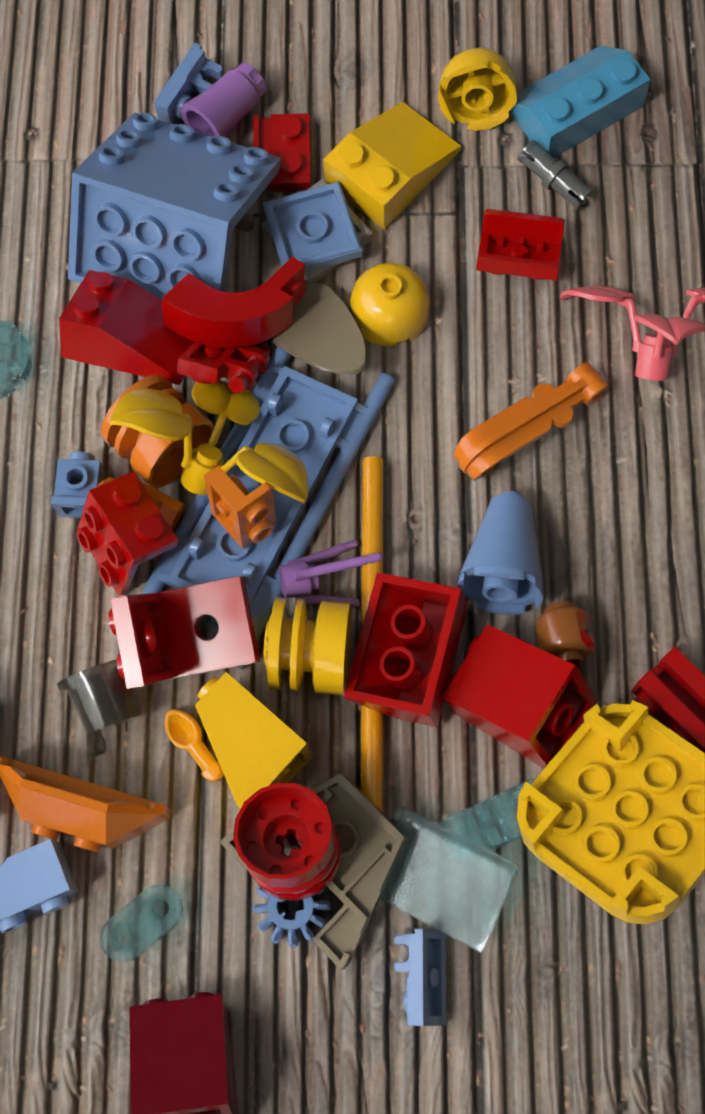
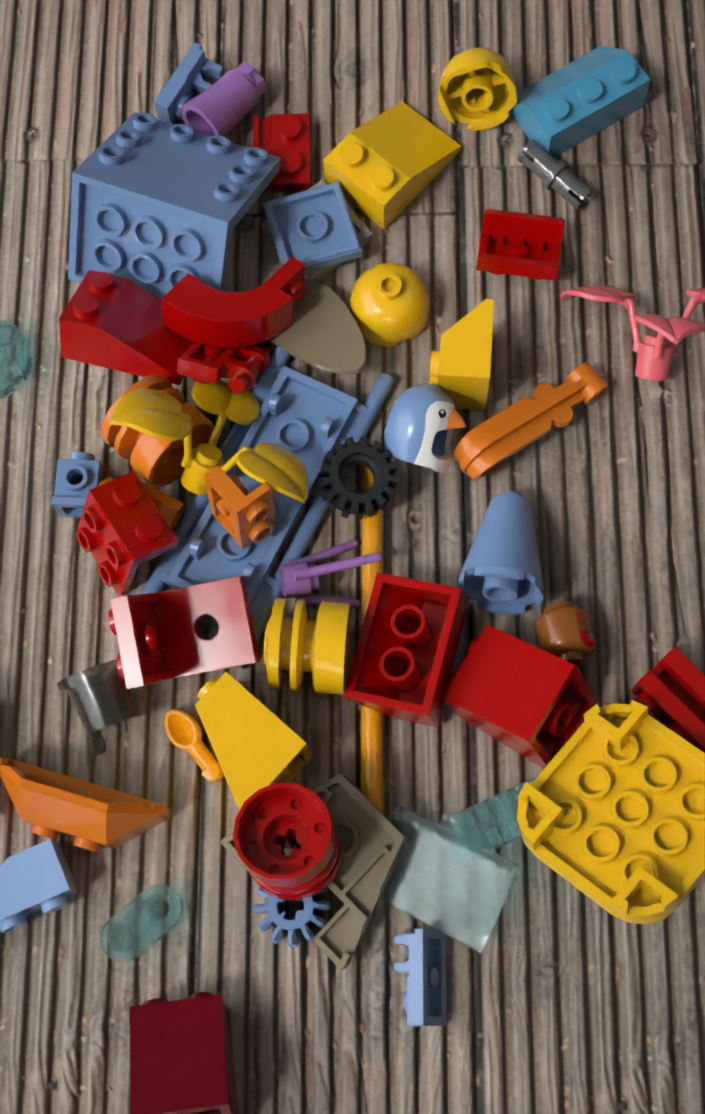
none -> black tyre [318,436,398,520]
none -> medium blue piece [384,383,466,474]
none -> yellow slope [429,299,494,410]

